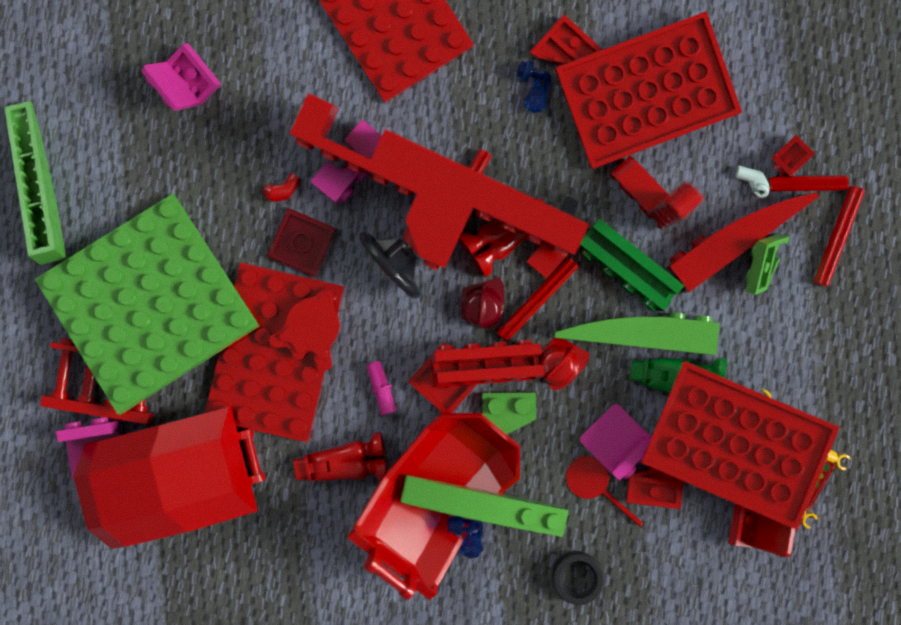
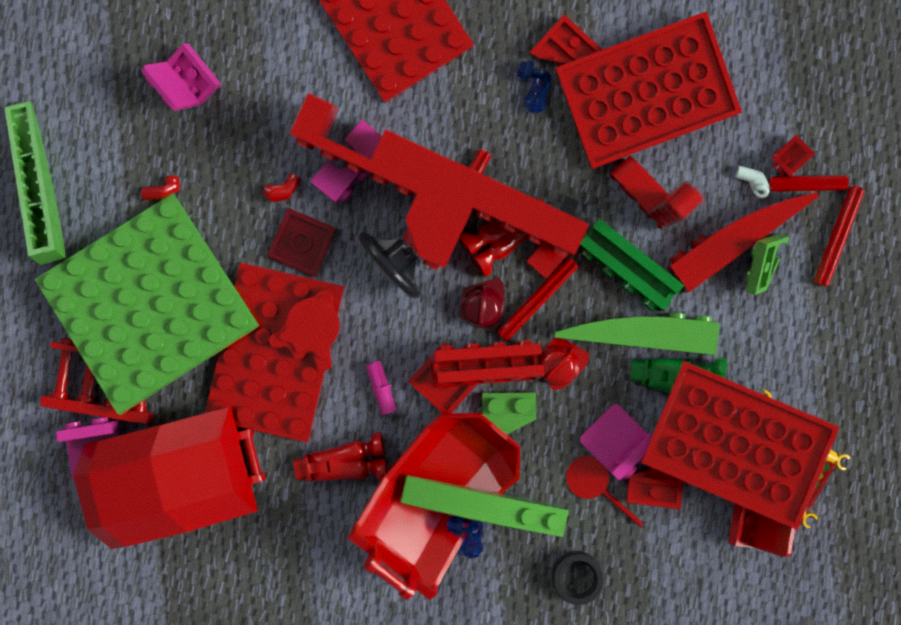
none -> red arm [141,175,181,201]

